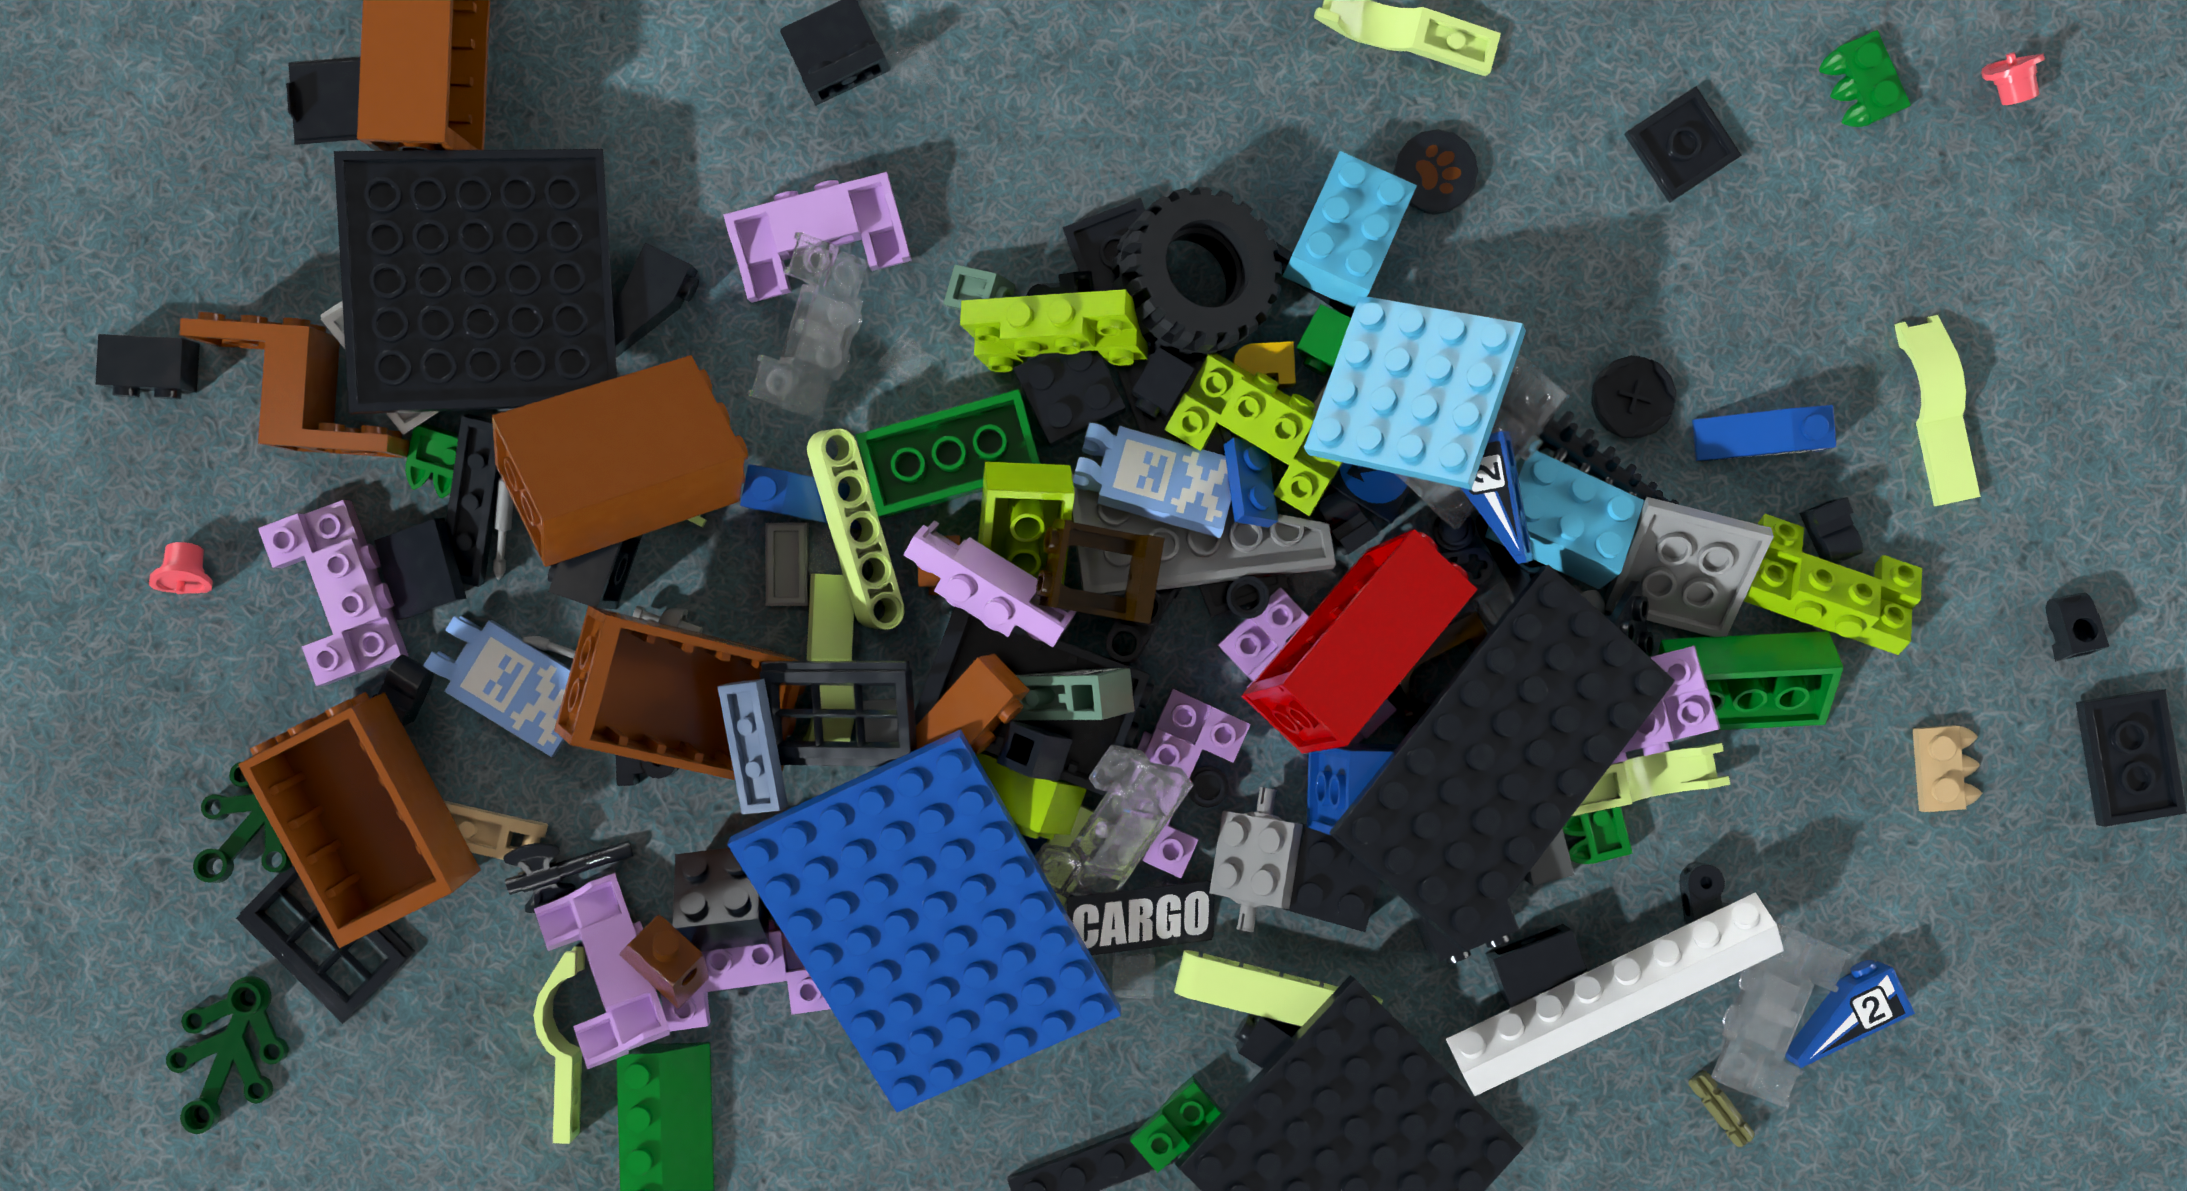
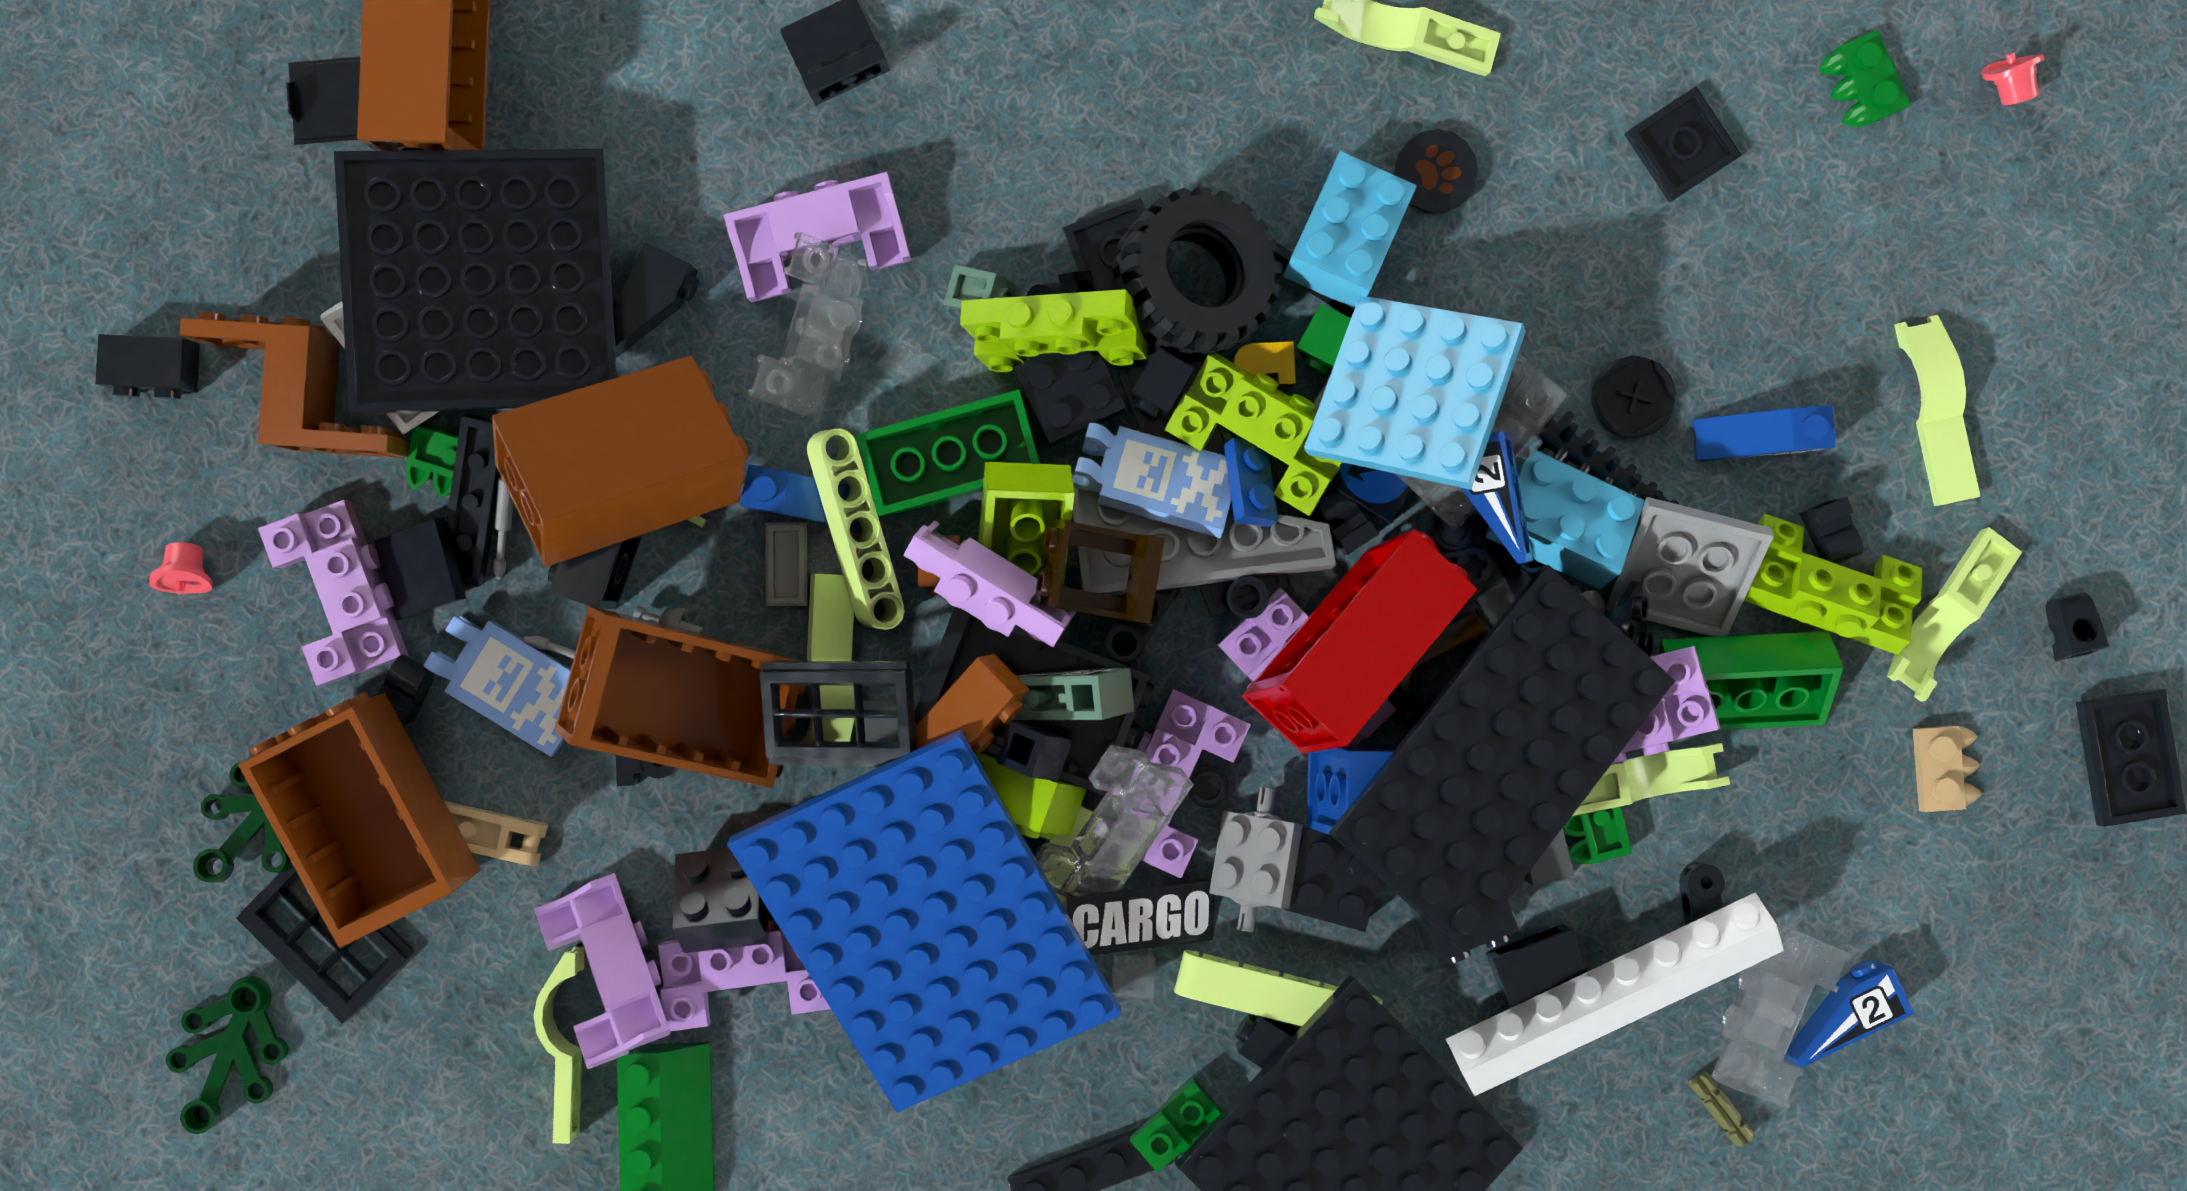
black piece [503,840,634,913] -> none
reddish brown torso [620,914,709,1009] -> none
sand blue plate [718,679,788,814] -> none
none -> yellowish green piece [1887,527,2022,702]

